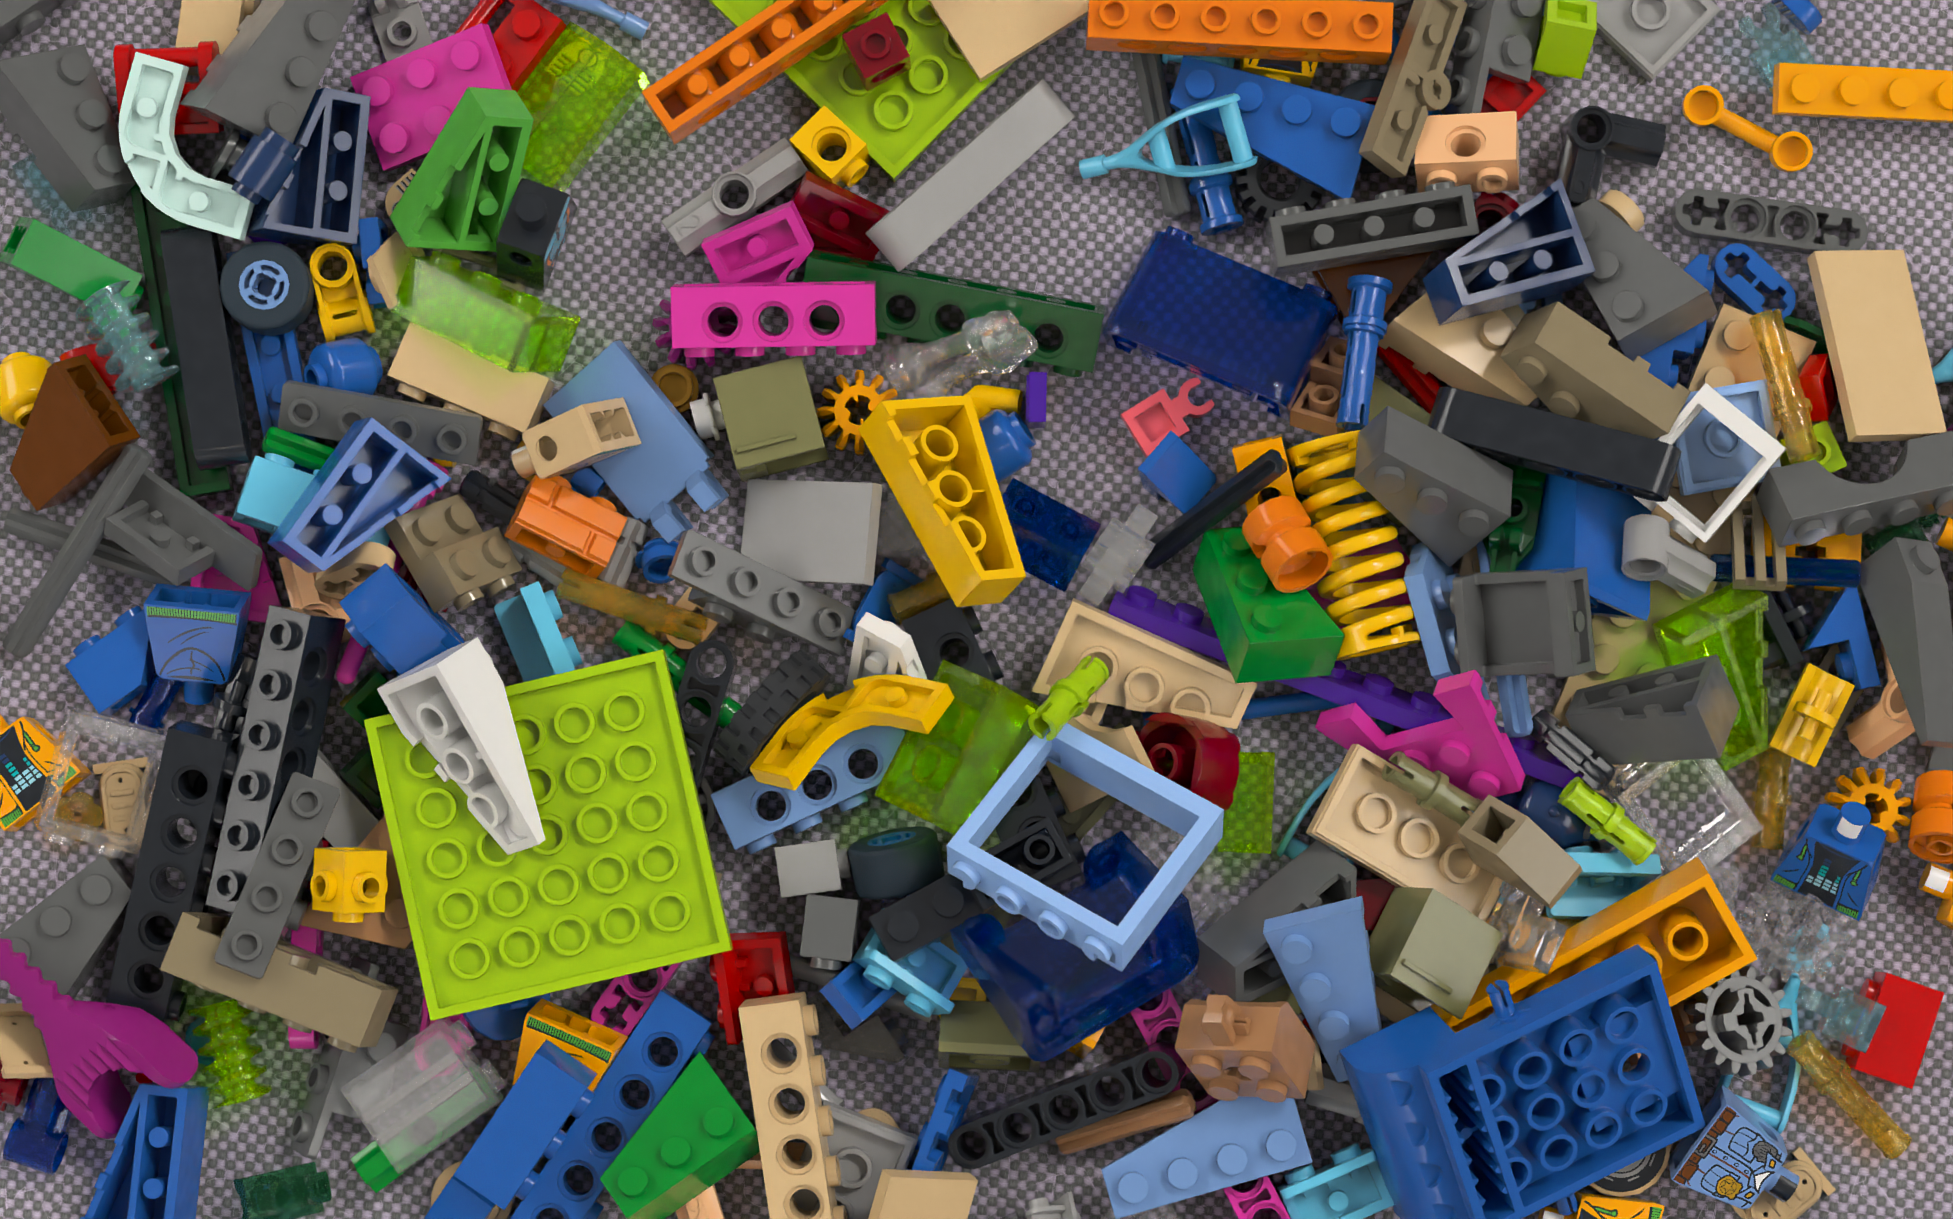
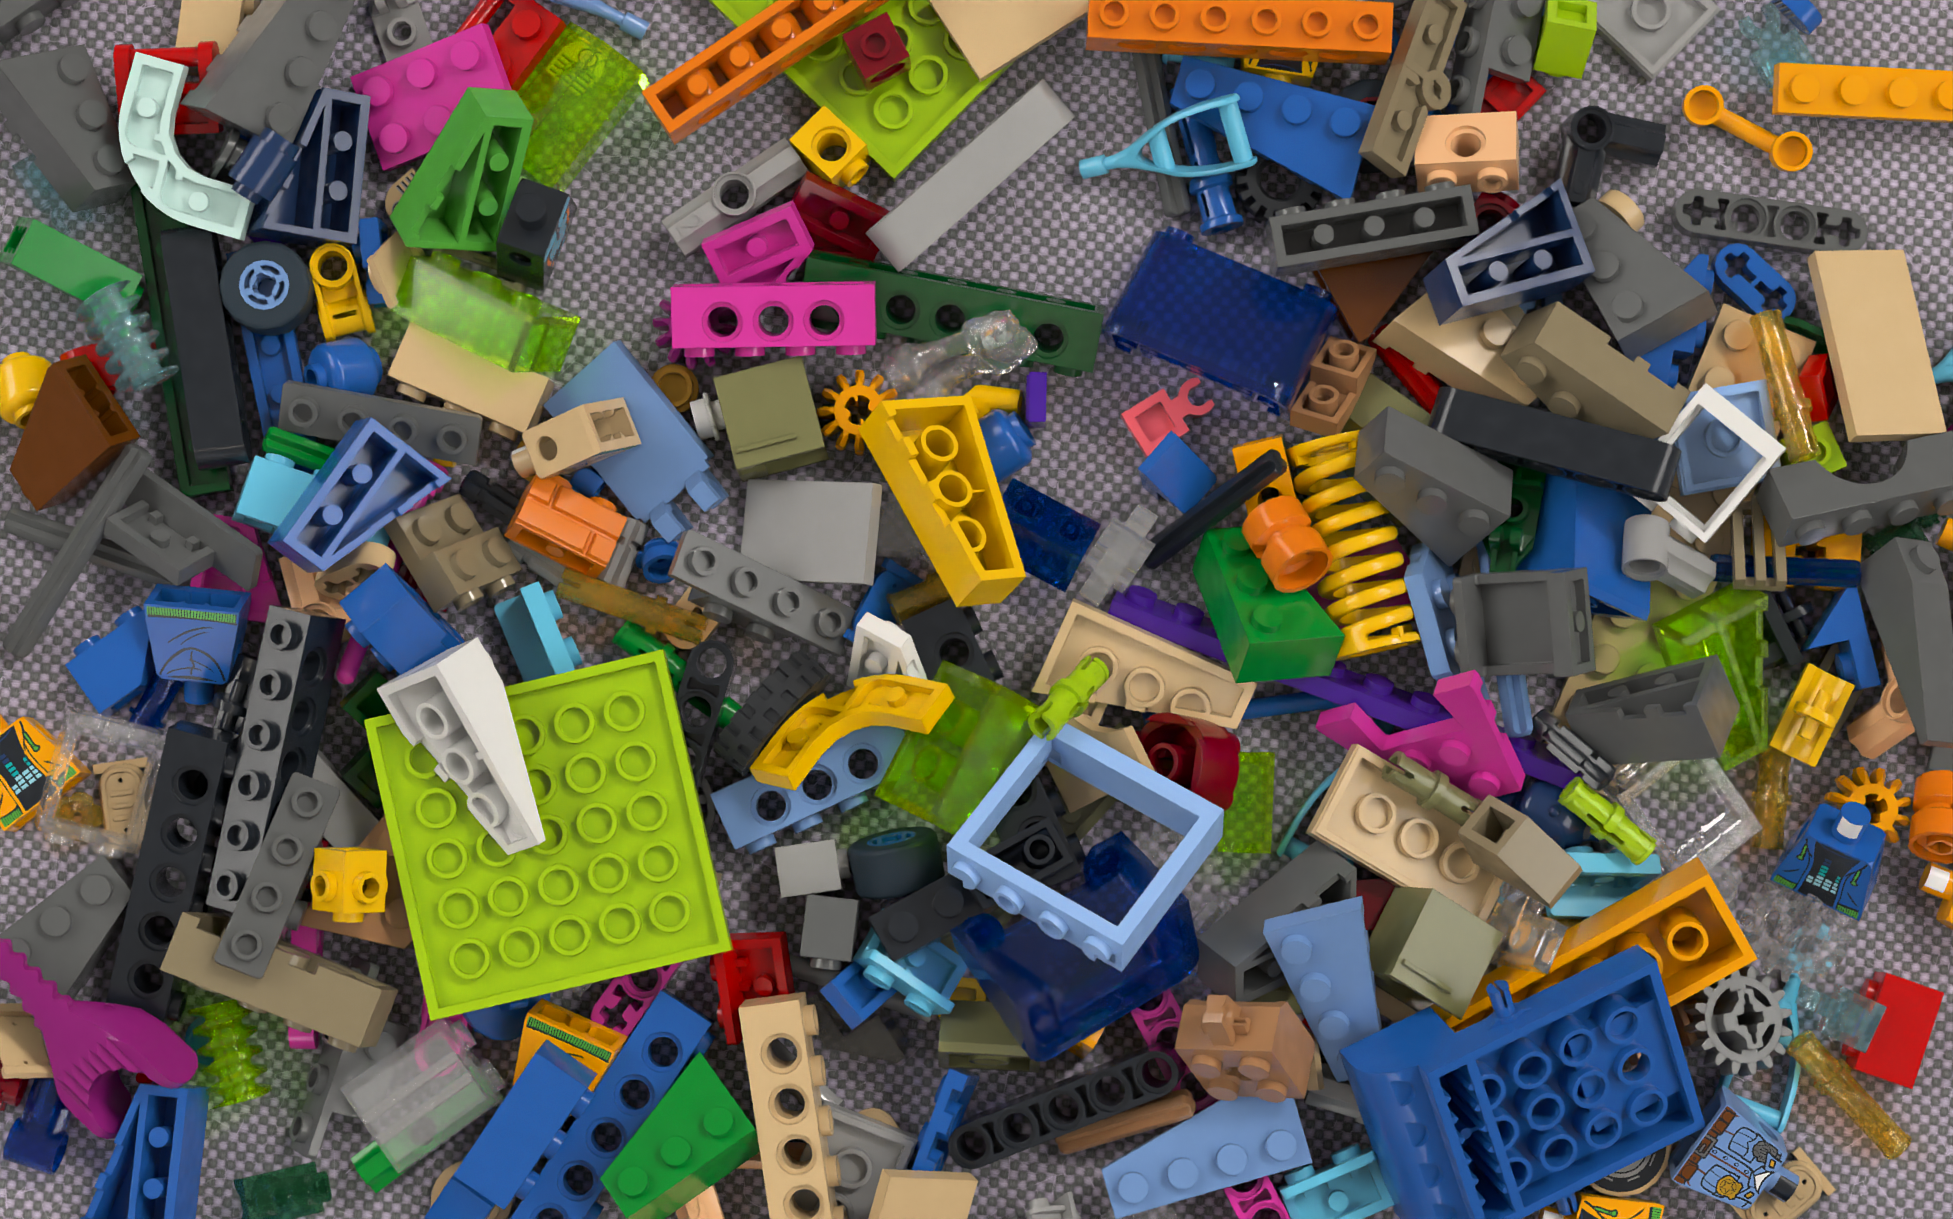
blue pin [1336,275,1393,431] -> none

